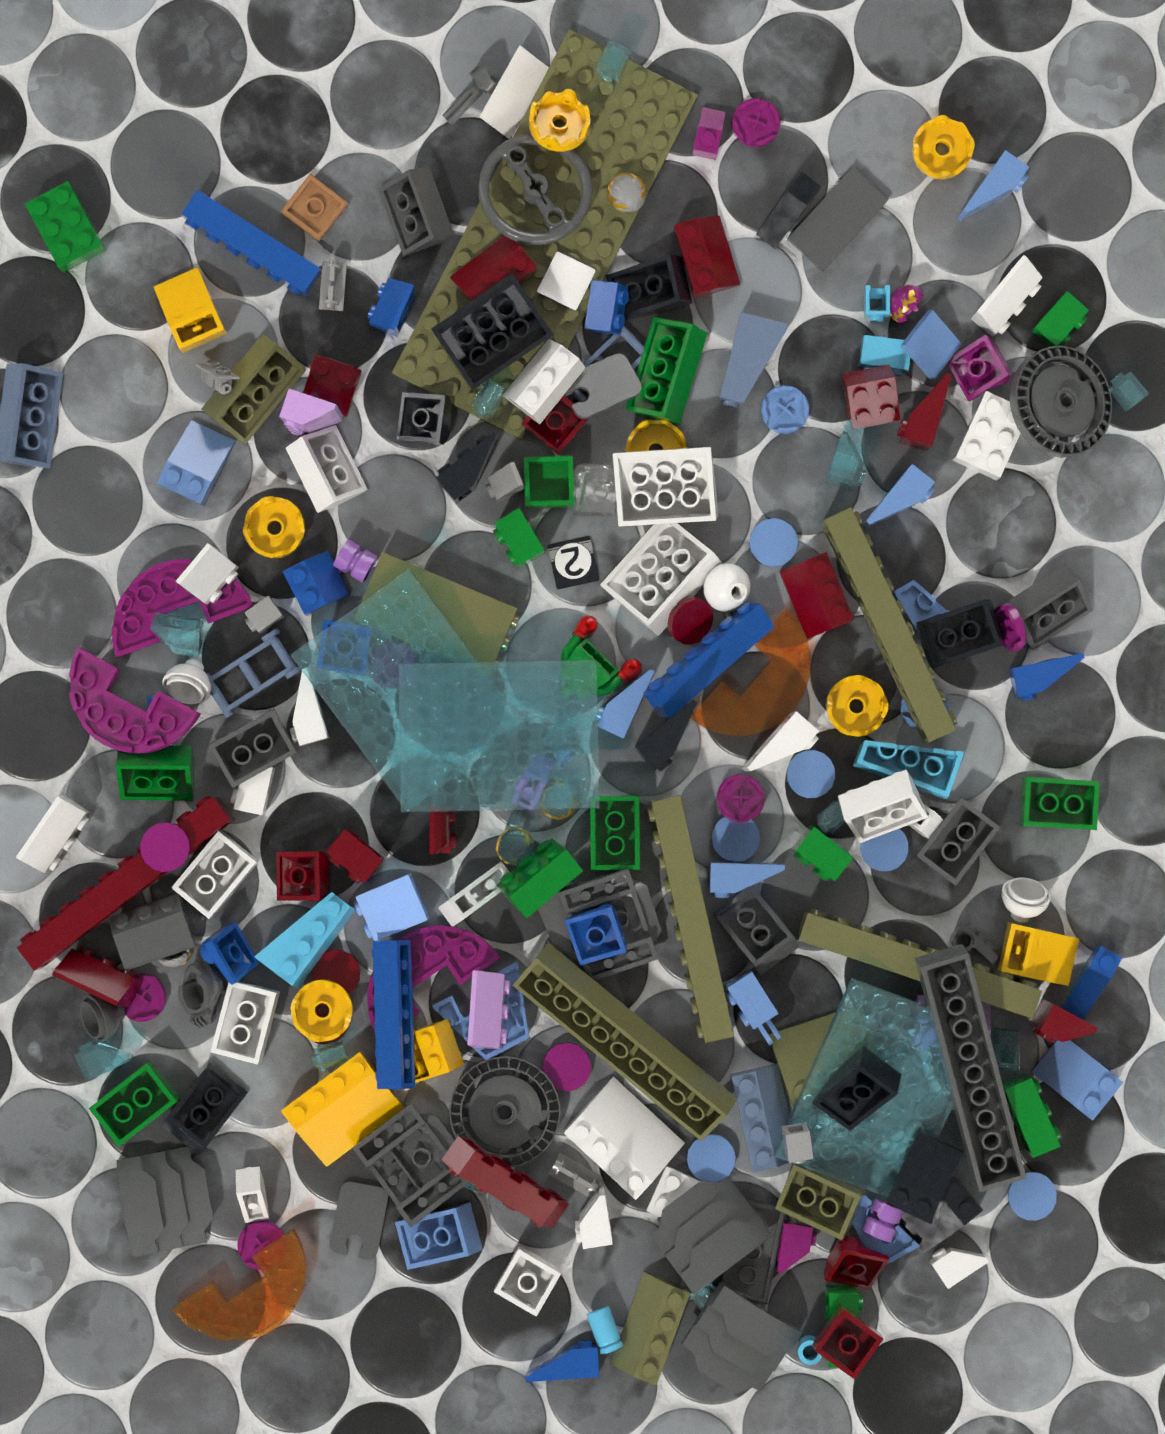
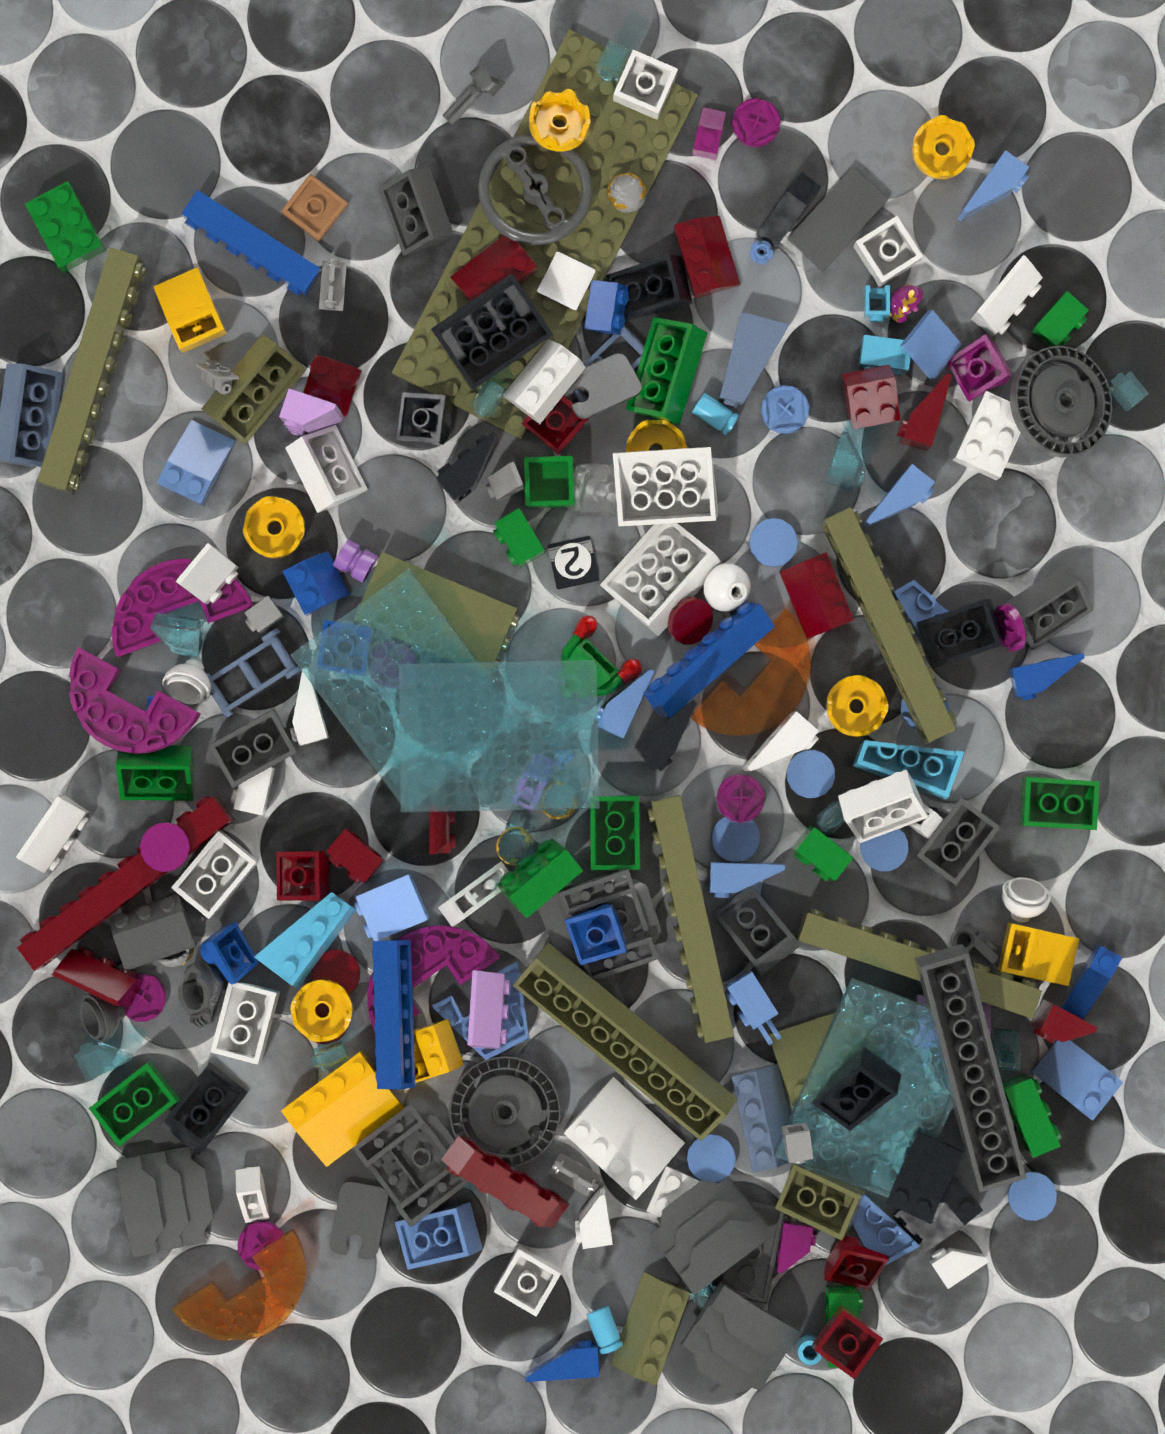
blue slope [367,278,417,337] -> none
white sticker [479,45,549,139] -> none
magenta tile [543,1042,591,1092] -> none
medium lavender wheel [862,1198,904,1243] -> none
none -> olive brick [37,247,147,495]
none -> white brick [613,50,678,120]
none -> medium azure piece [692,393,739,435]
none -> medium blue plate [750,240,774,264]
none -> white brick [853,216,923,287]

